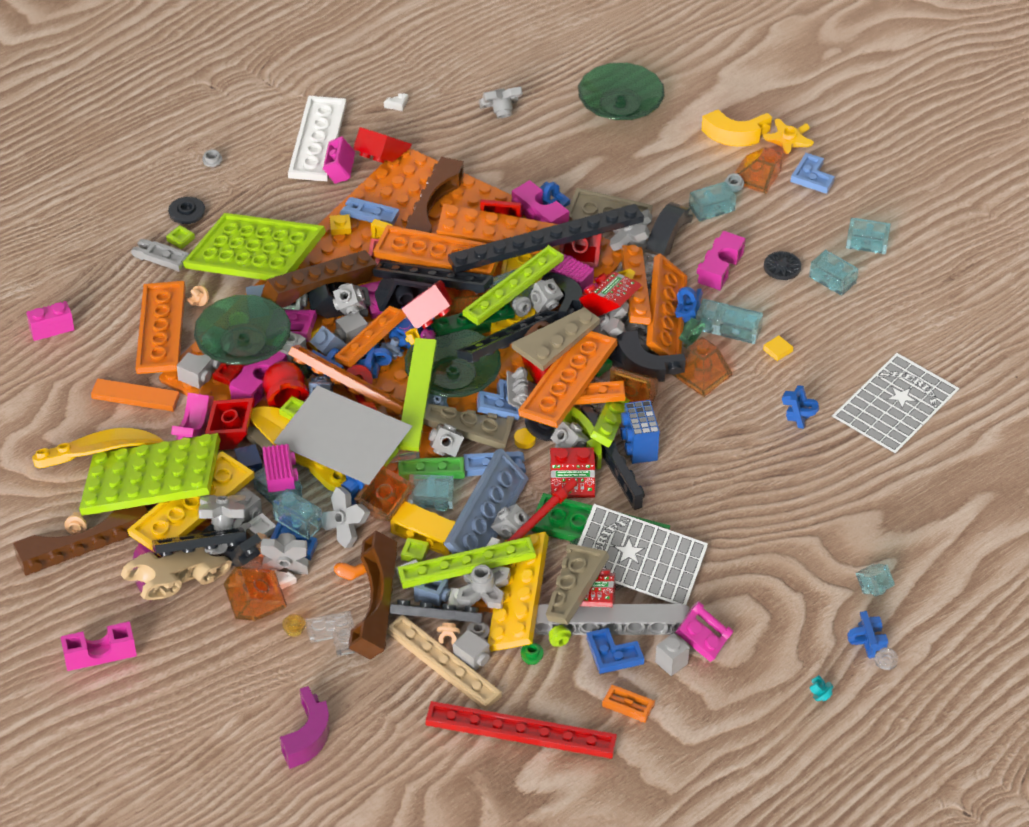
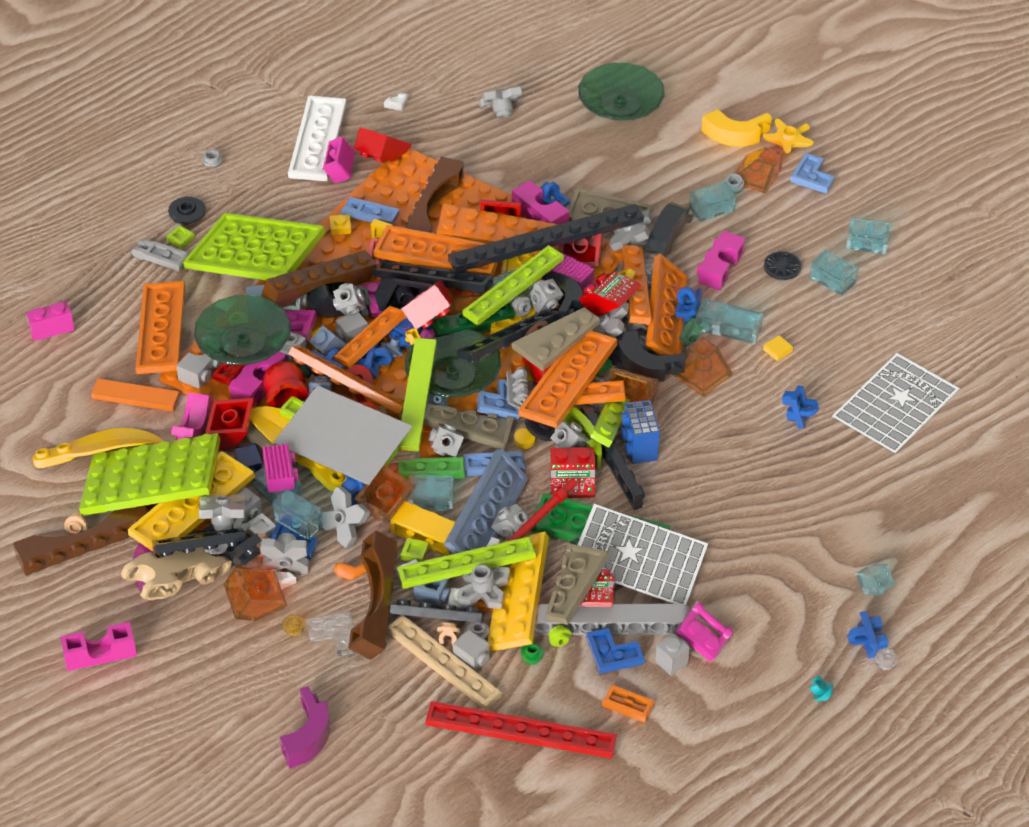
light nougat plate [187,285,209,306] -> none

